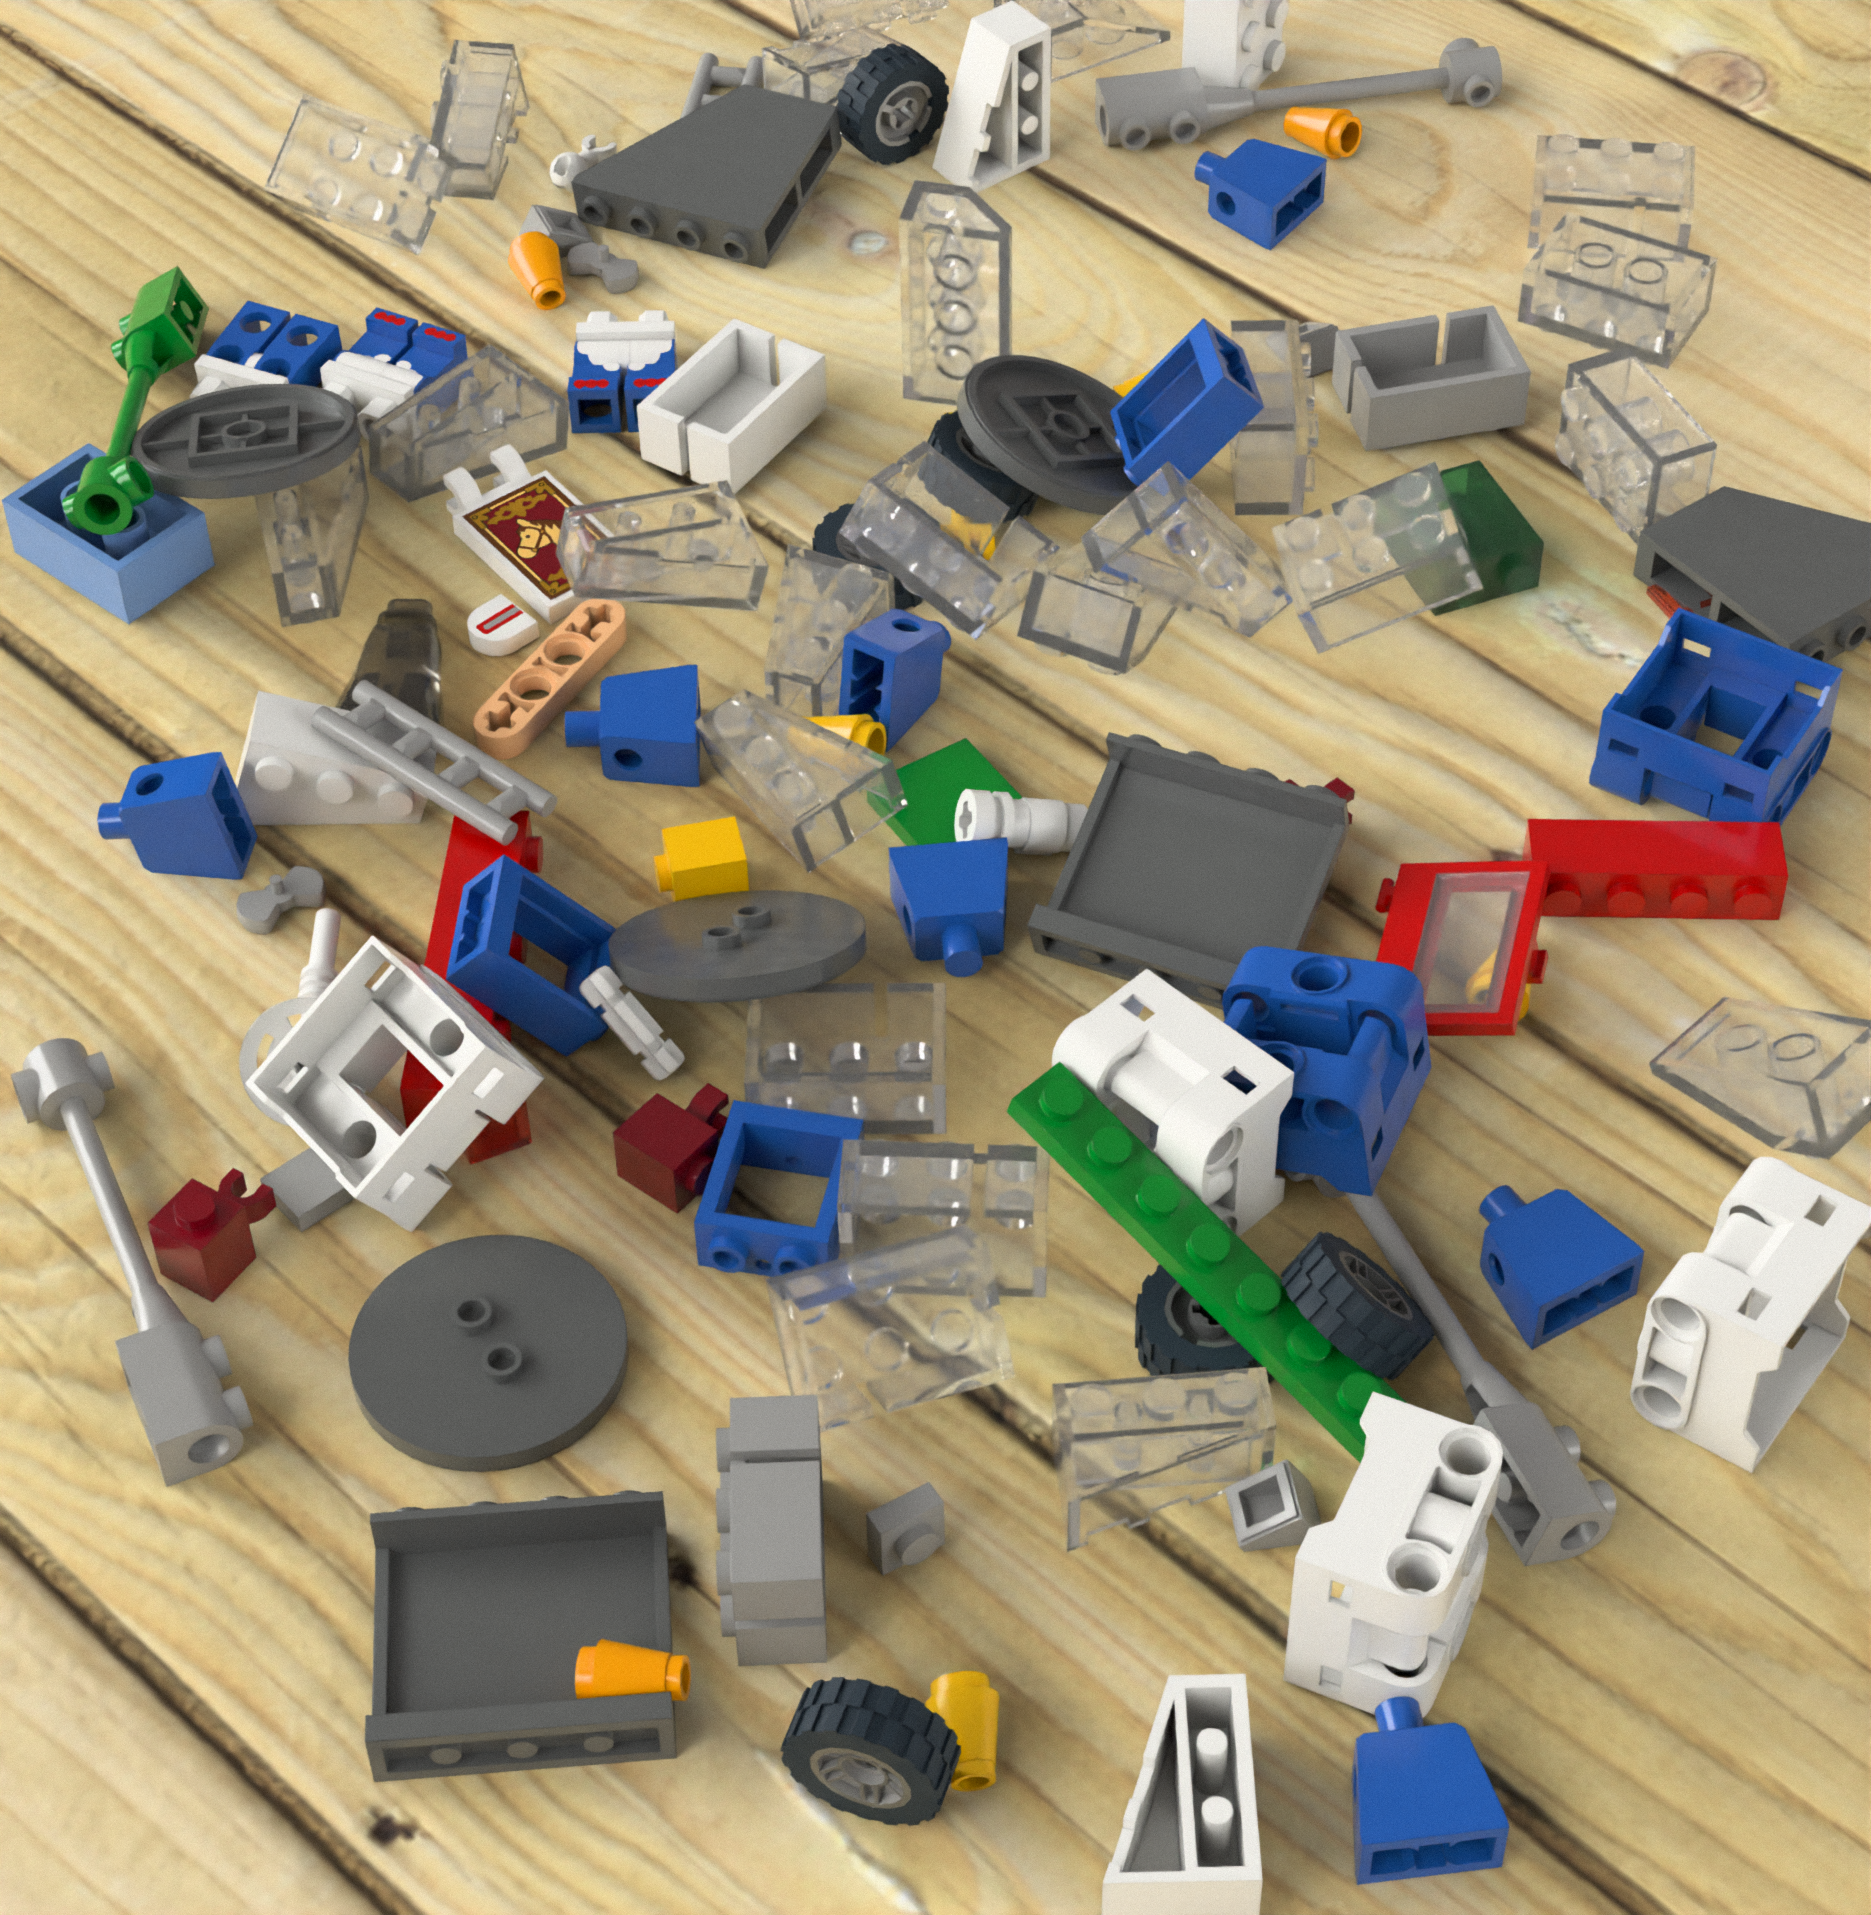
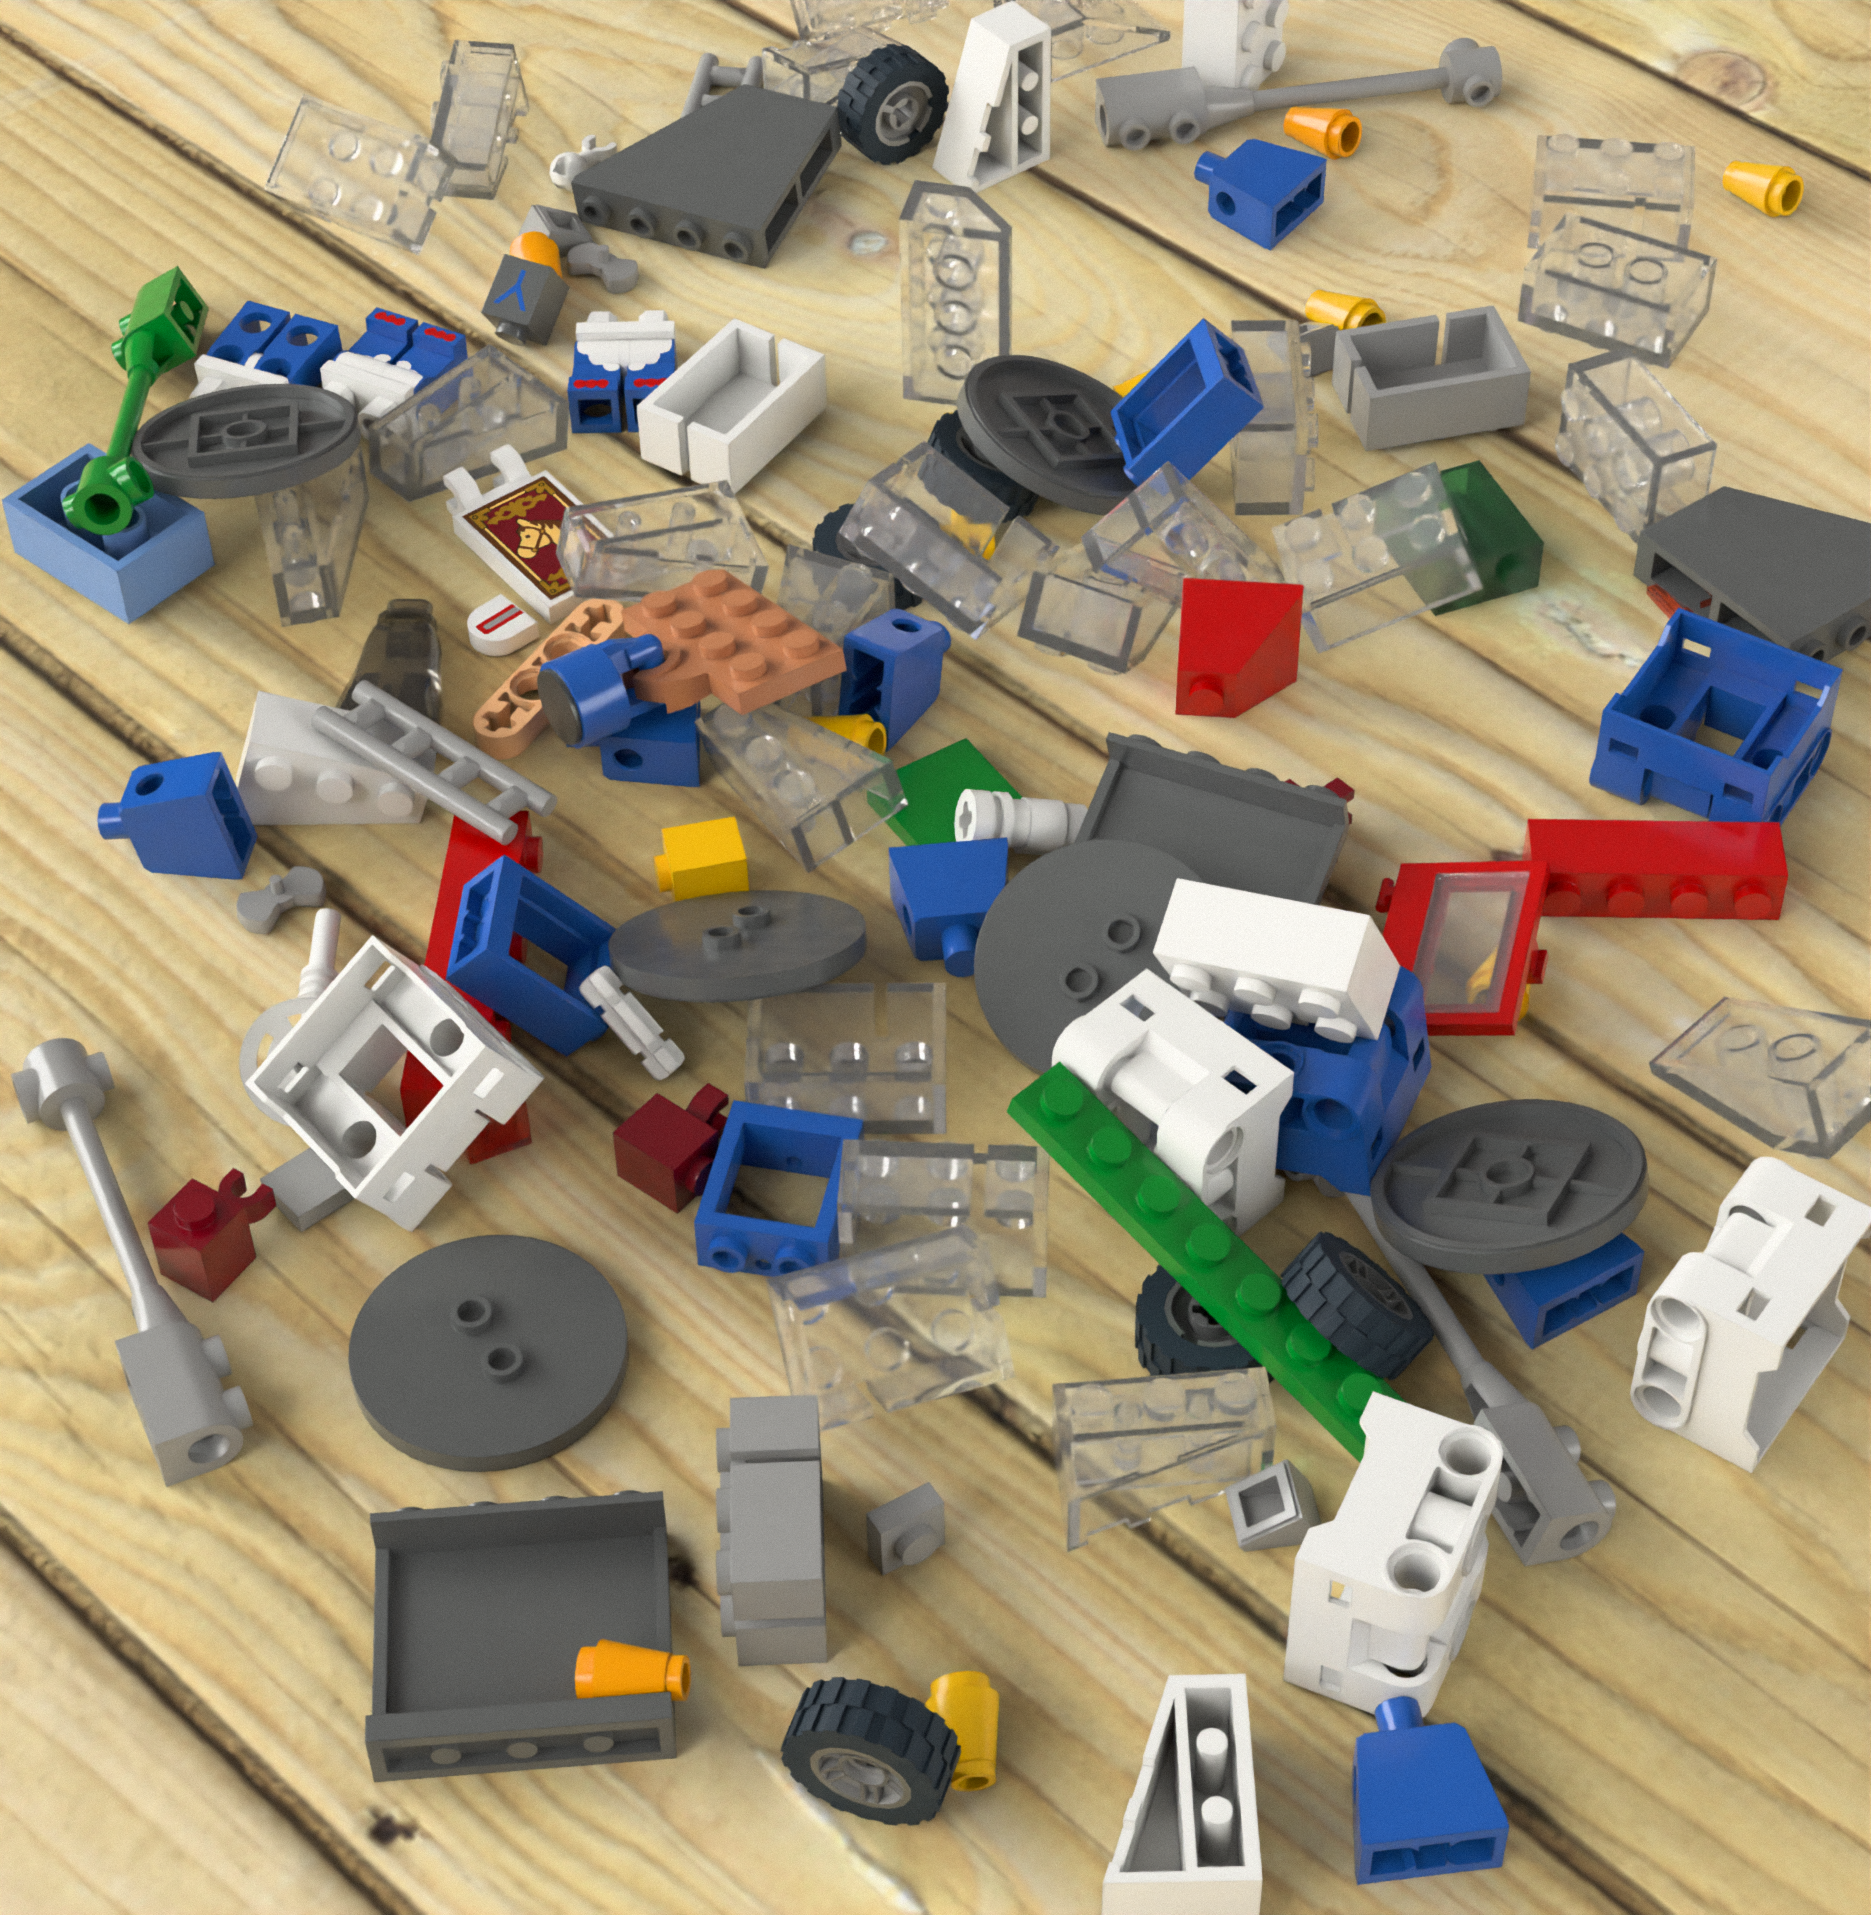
none -> dark grey brick [481,254,570,346]
none -> nougat plate [537,568,846,749]
none -> dark grey plate [974,839,1220,1076]
none -> white piece [1153,878,1400,1043]
none -> red slope [1175,578,1304,718]
none -> yellow cone [1305,290,1386,330]
none -> dark grey plate [1370,1099,1649,1274]
none -> yellow cone [1722,160,1804,217]

